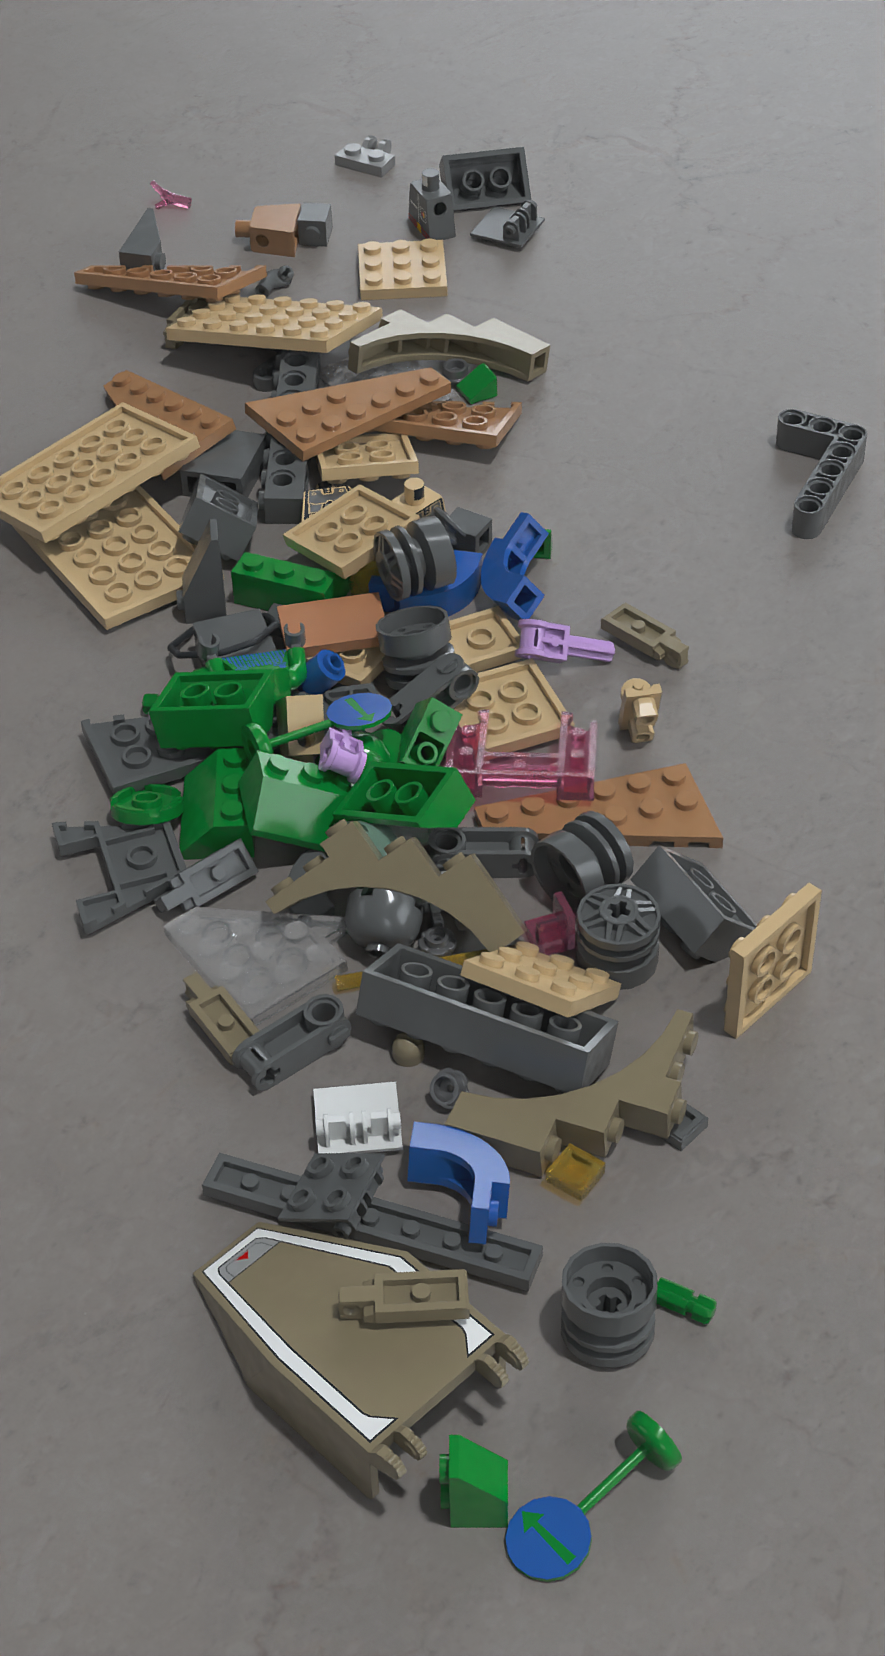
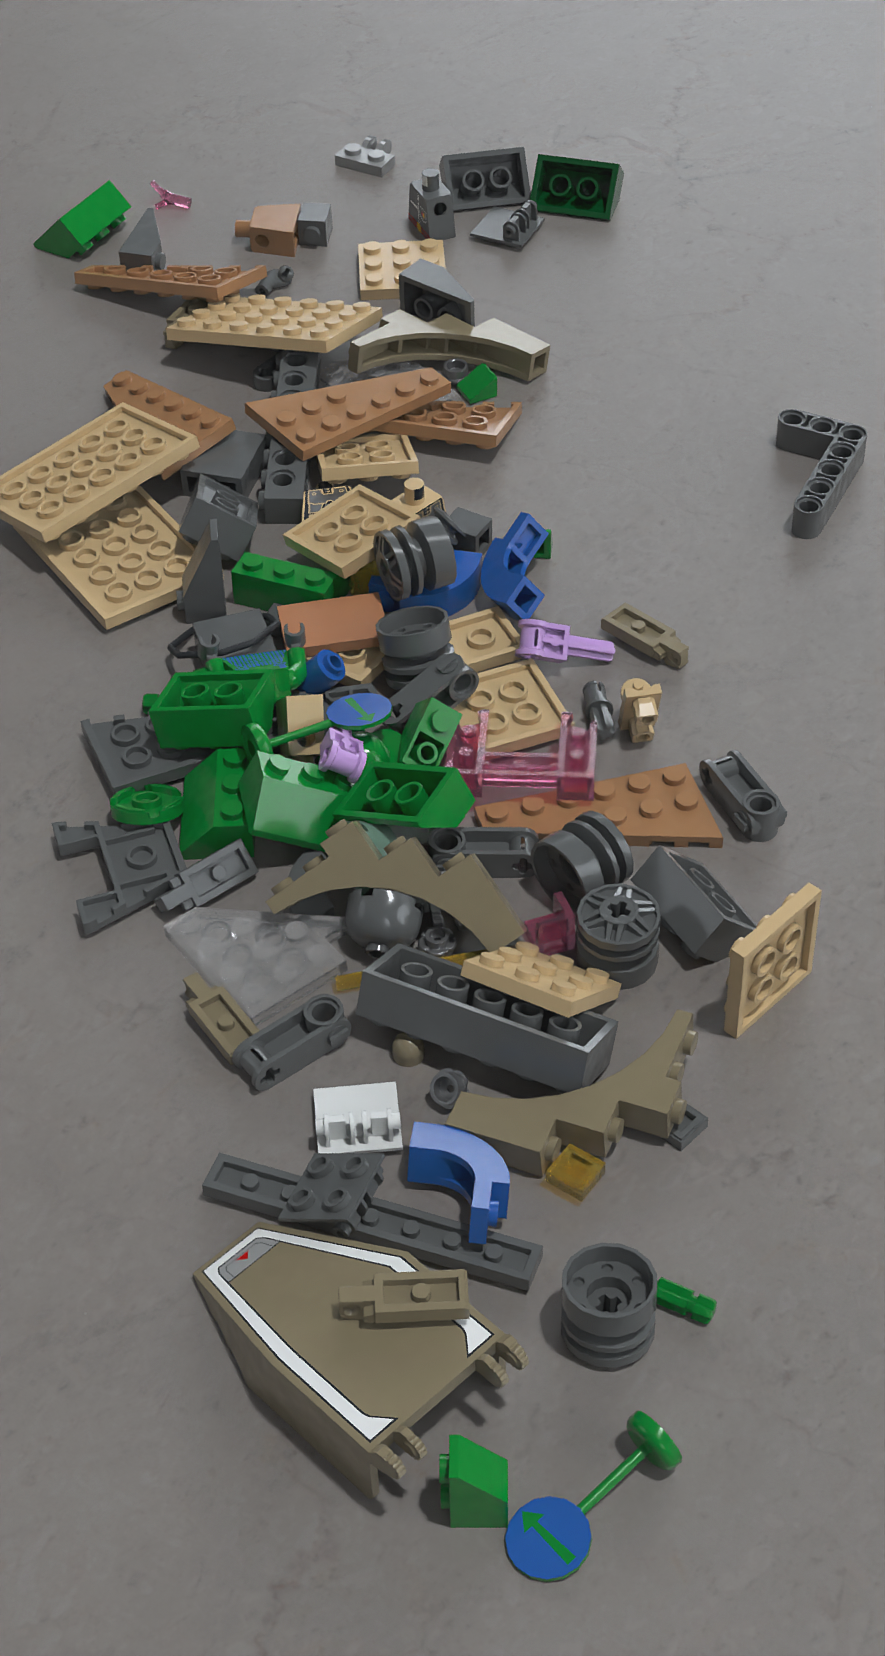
none -> green slope [33,180,132,258]
none -> dark grey slope [399,258,475,327]
none -> dark green slope [530,154,624,221]
none -> dark grey axle [582,680,615,740]
none -> dark grey piece [699,749,787,842]

